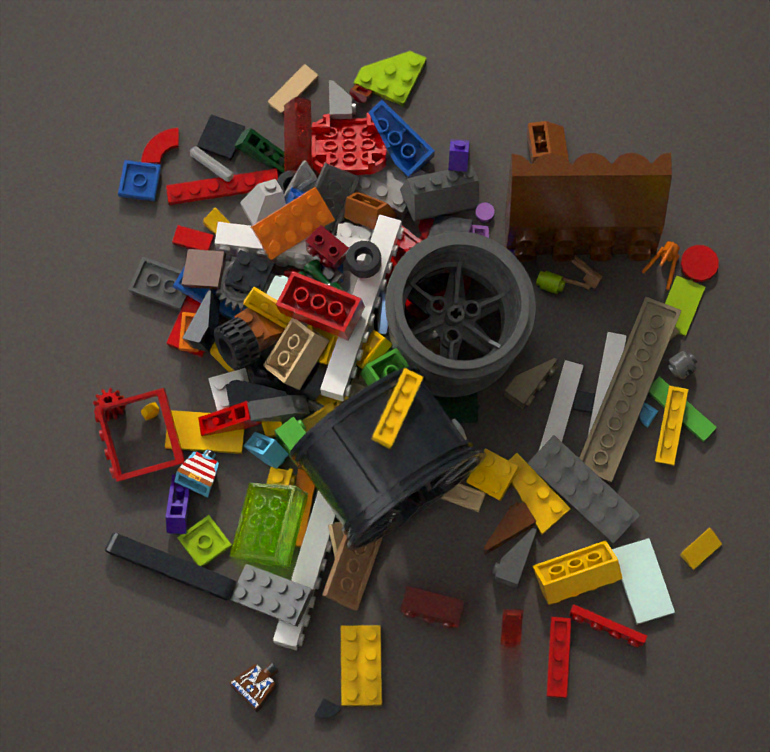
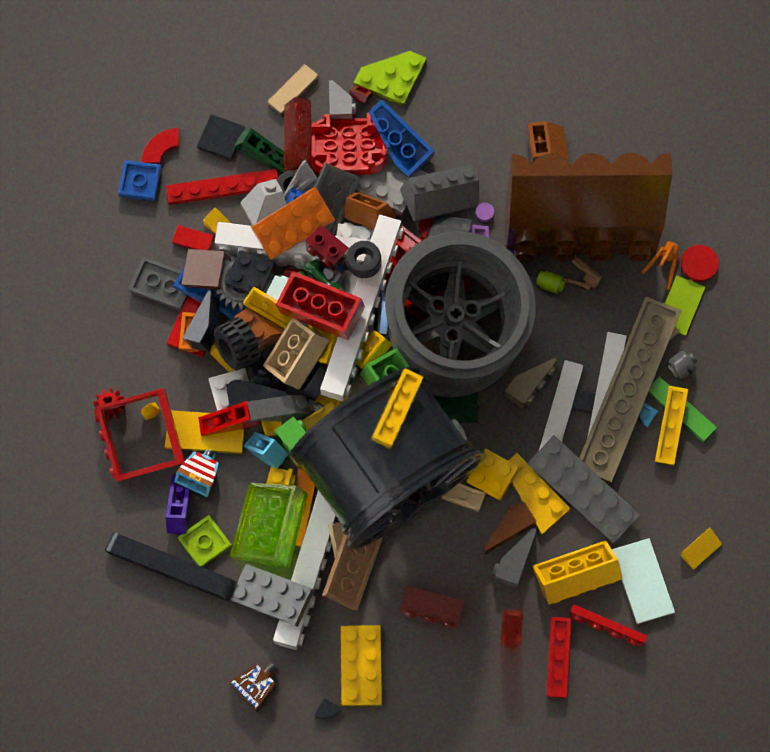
light grey axle [190,146,234,182] -> none
dark purple slope [448,139,470,172] -> none

